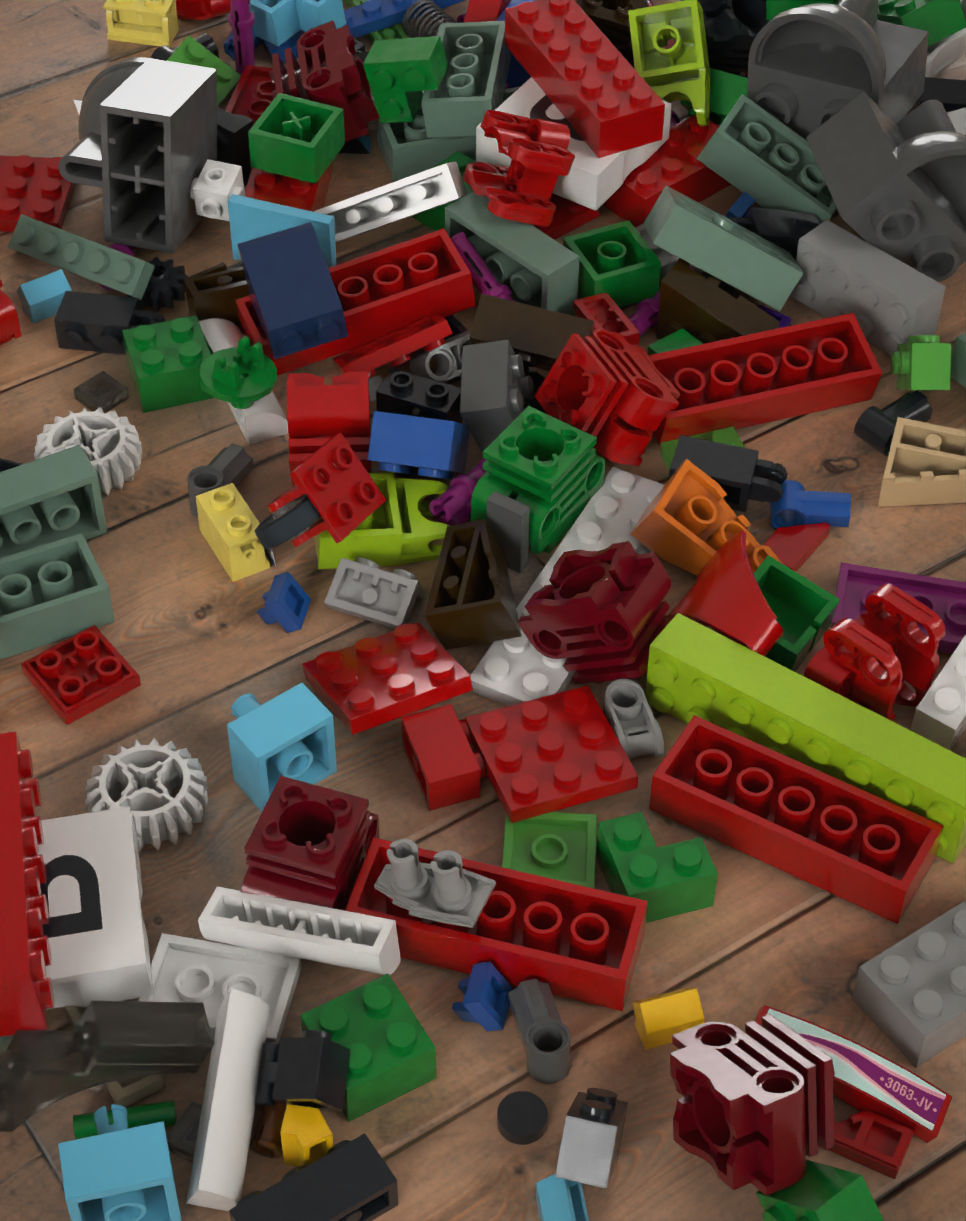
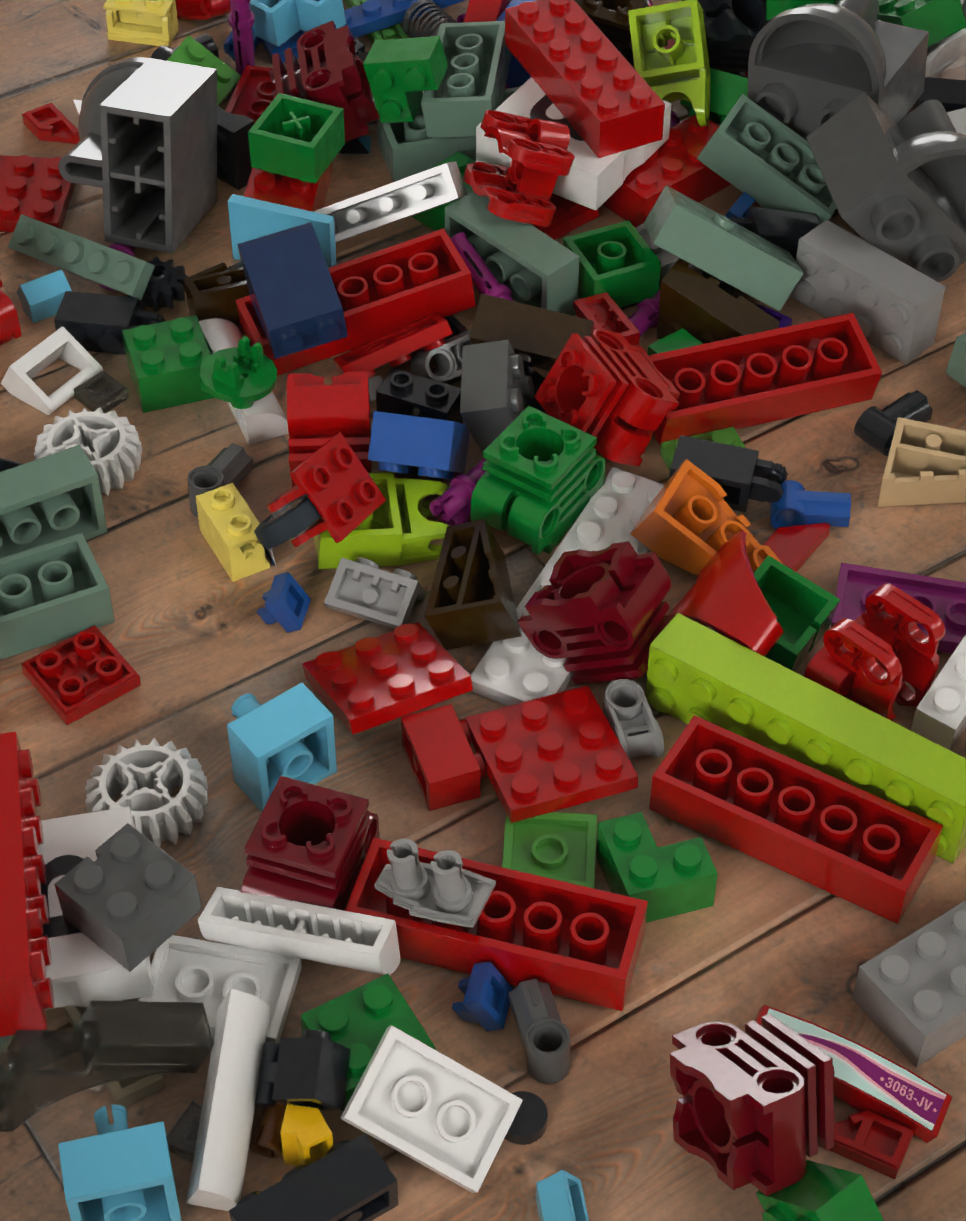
green piece [73,1100,177,1140] -> none
white brick [190,159,245,221] -> none
dark grey tile [486,491,530,573] -> none
brick [555,1088,628,1189] -> none
yellow piece [632,987,704,1050] -> none
bright green brick [891,335,951,390] -> none
none -> white tile [1,326,103,415]
none -> red tile [22,103,80,144]
none -> dark grey piece [54,823,202,972]
none -> white plate [340,1026,523,1193]

